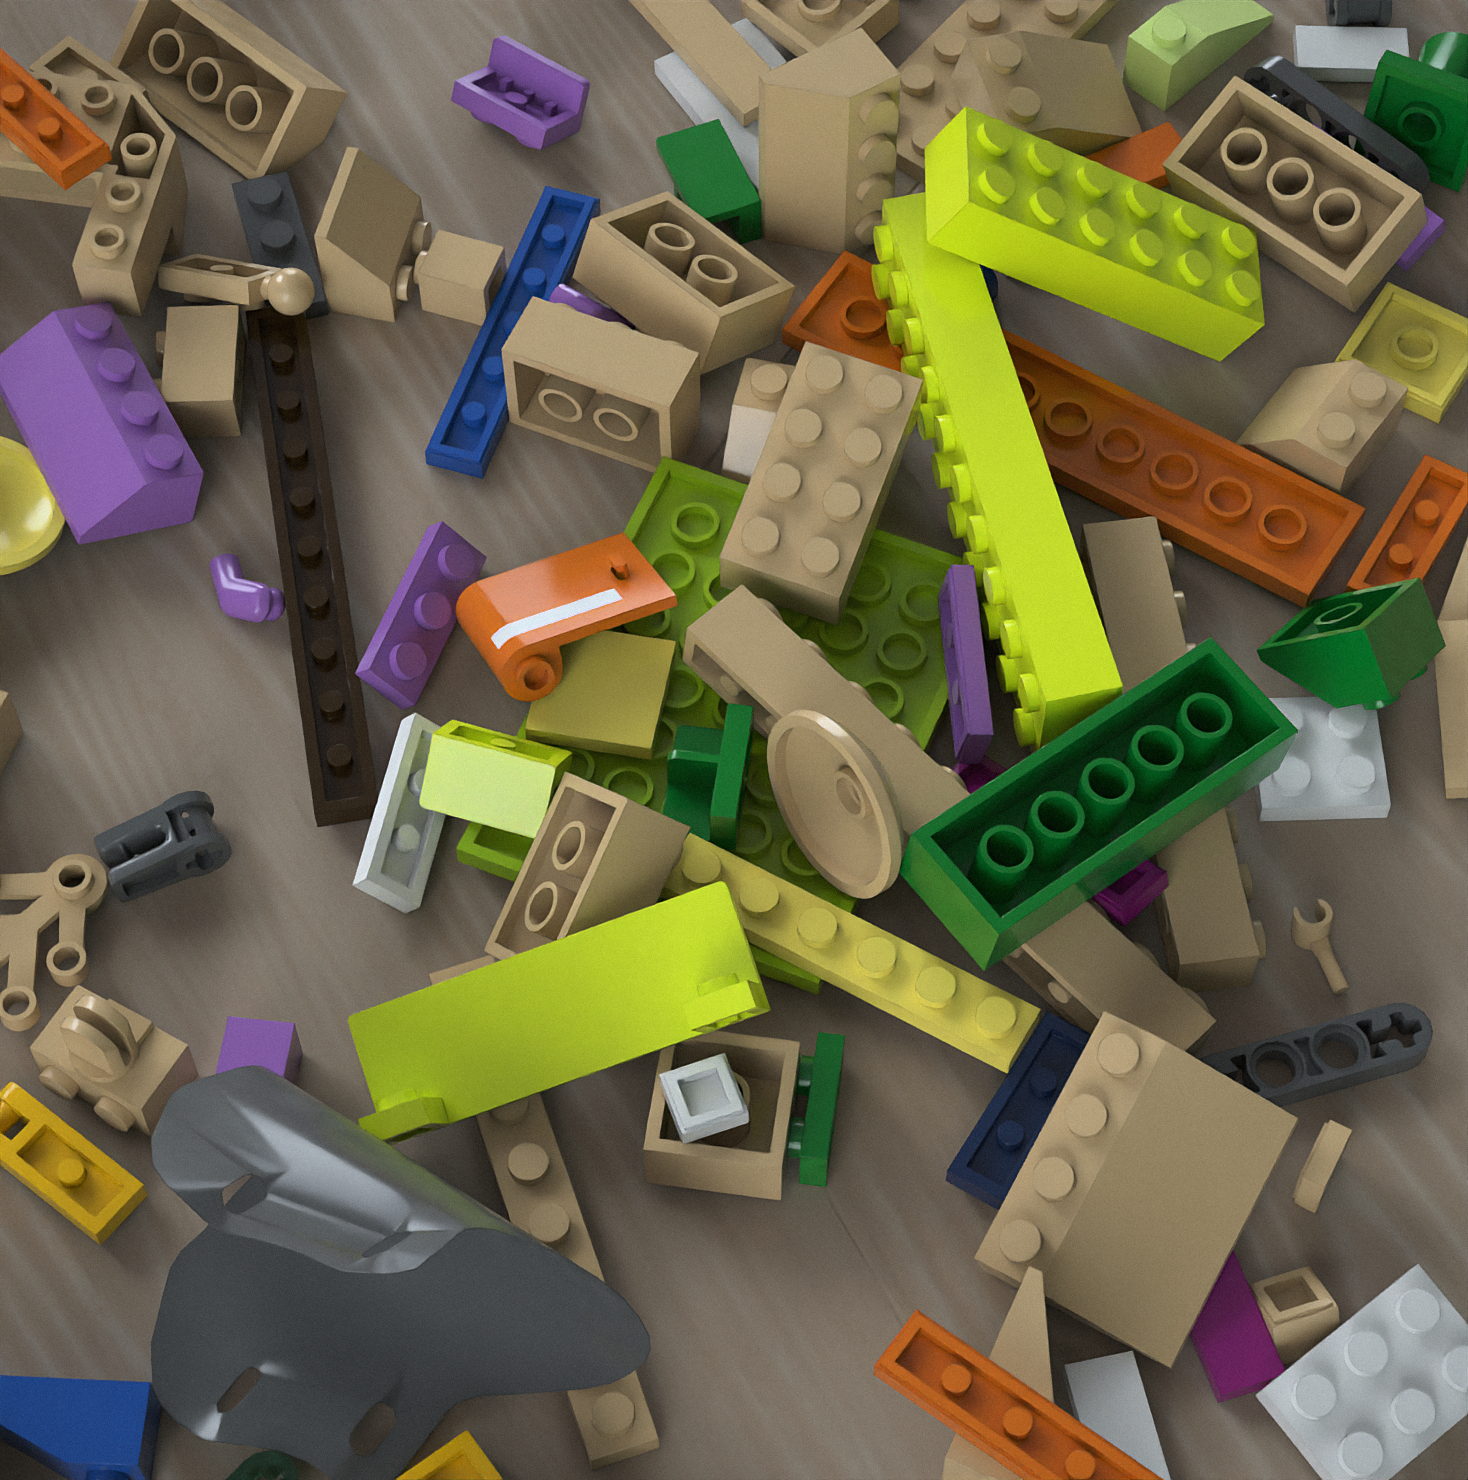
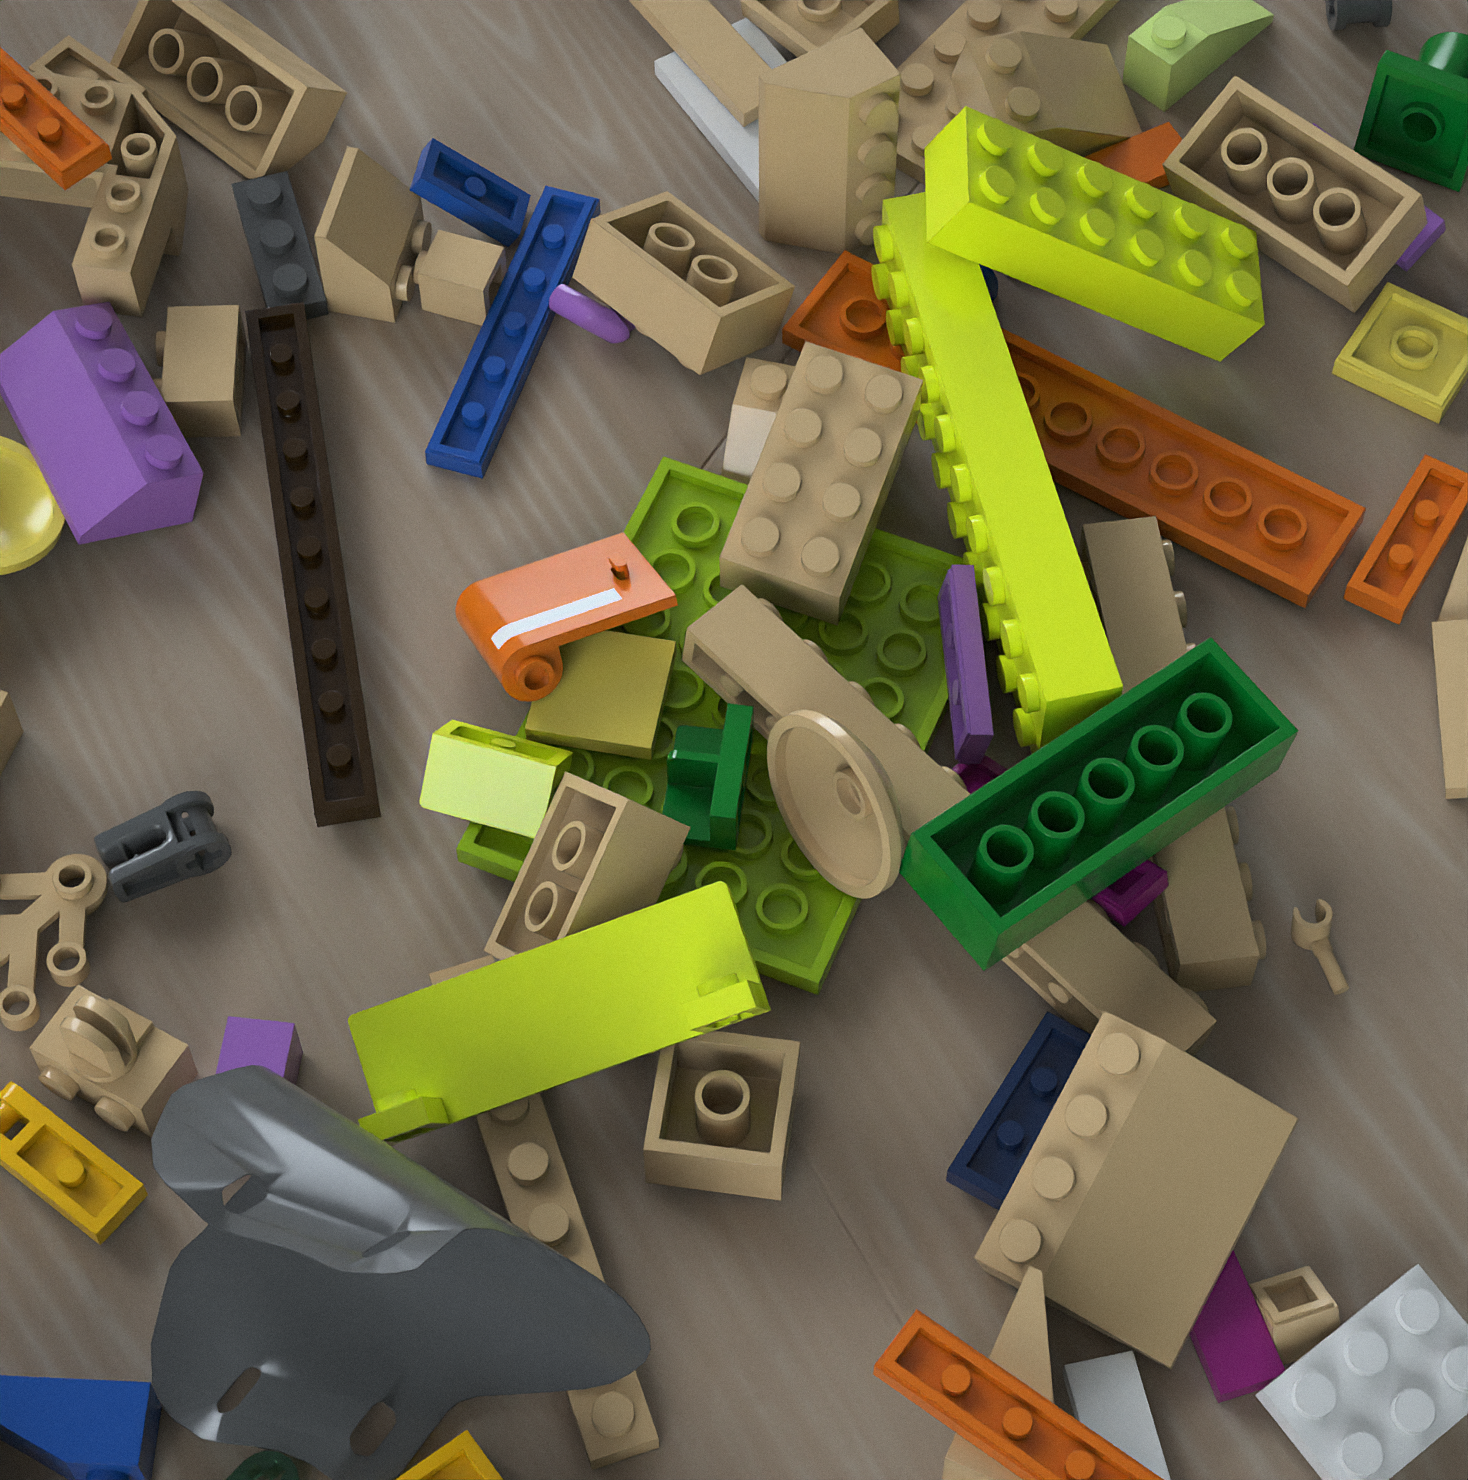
tan plate [158,253,315,315] -> none
medium lavender arm [209,554,285,623] -> none
white plate [352,713,446,914] -> none
medium lavender plate [355,521,487,710] -> none
medium lavender bracket [451,35,590,150] -> none
tan brick [501,296,701,473] -> none
green panel [656,119,761,245] -> none
white tile [659,1053,749,1144] -> none
light yellow plate [660,833,1041,1074] -> none
green plate [788,1032,845,1187] -> none
dark grey beam [1198,1003,1433,1107] -> none
tan slope [1236,360,1409,497] -> none
dark grey beam [1243,55,1430,195] -> none
white plate [1254,697,1391,821] -> none
green slope [1257,577,1446,710] -> none
tan tile [1292,1120,1352,1213] -> none
white tile [1293,25,1410,82] -> none
none -> blue plate [410,138,531,247]

